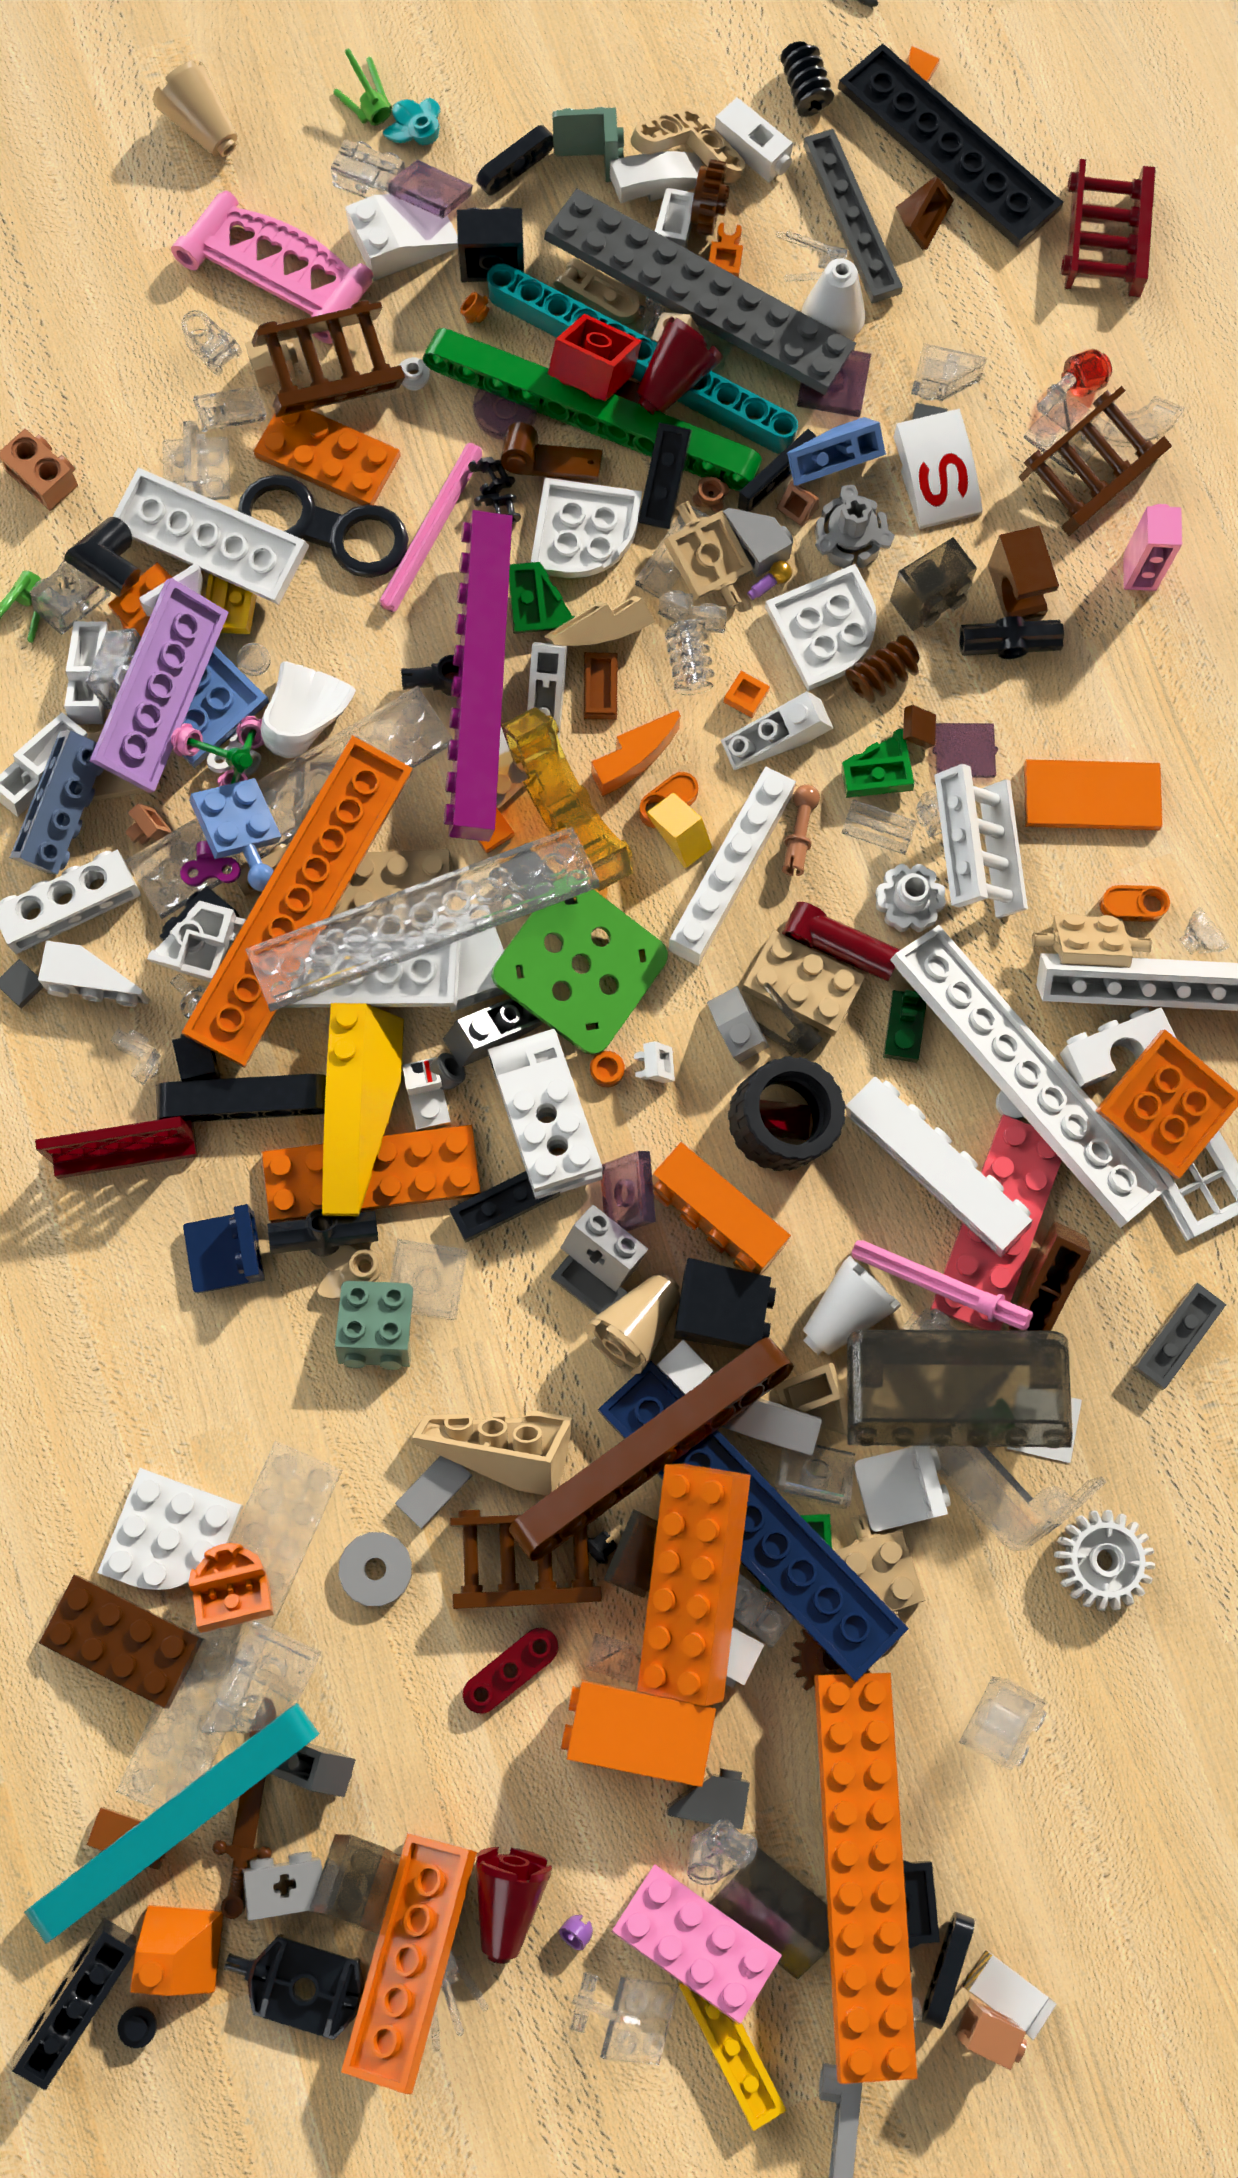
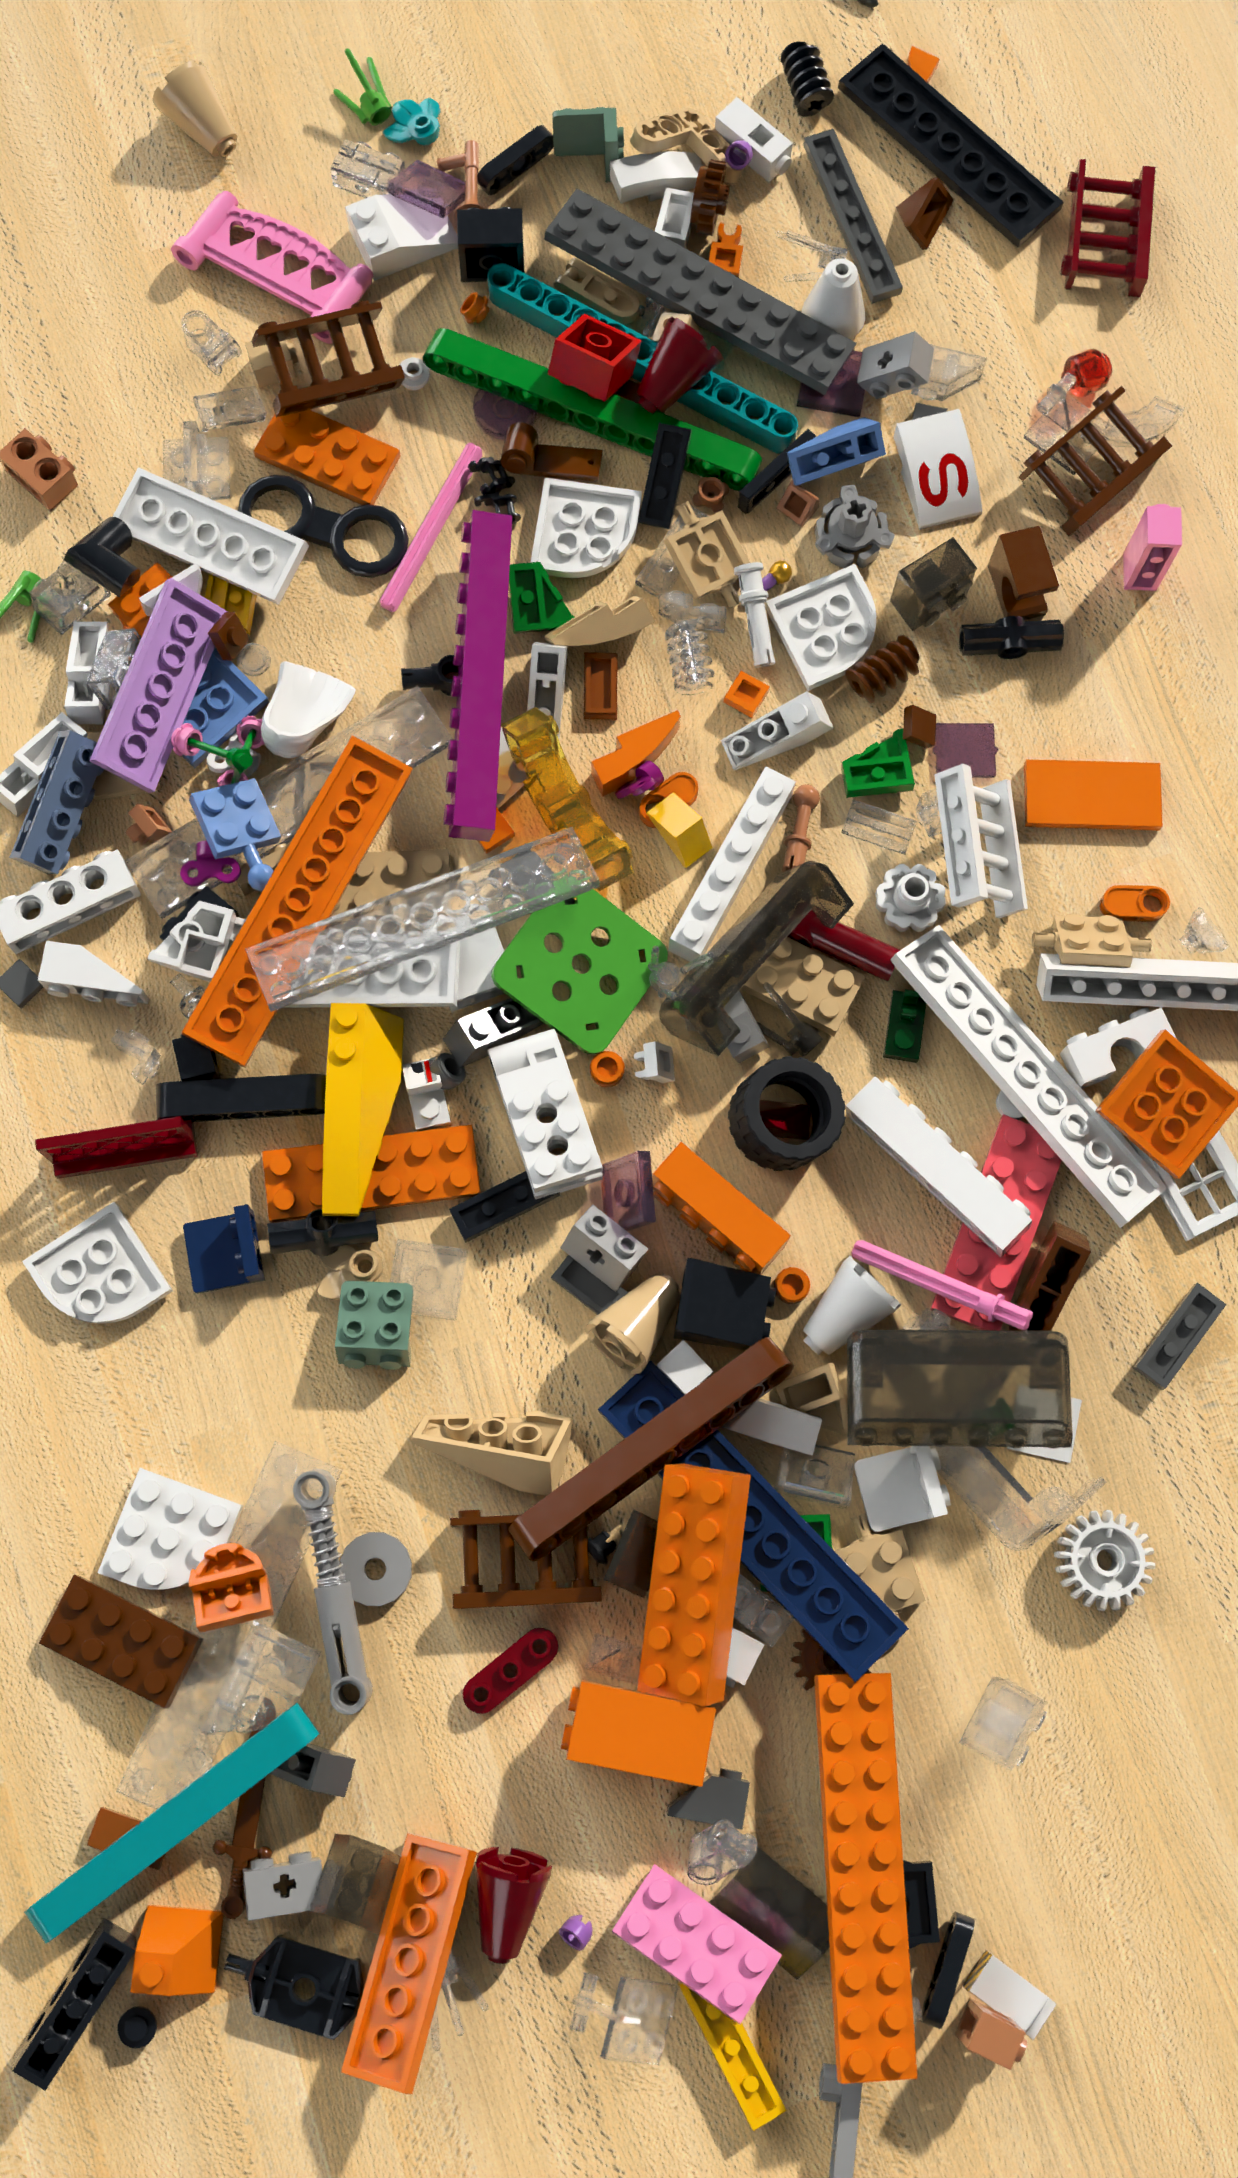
light grey tile [395,1456,472,1529] -> none
light grey slope [723,508,793,577] -> none
none -> white plate [22,1202,173,1324]
none -> reddish brown plate [208,612,250,660]
none -> light grey piece [293,1469,372,1715]
none -> nougat piece [437,140,485,220]
none -> magenta piece [615,761,664,799]
none -> clear plant [648,946,714,999]
none -> clear smoke windscreen [659,861,854,1056]
none -> medium lavender hinge [725,140,753,170]
none -> white pin [734,562,775,668]
none -> orange tile [774,1267,810,1304]
none -> light grey brick [857,331,934,399]

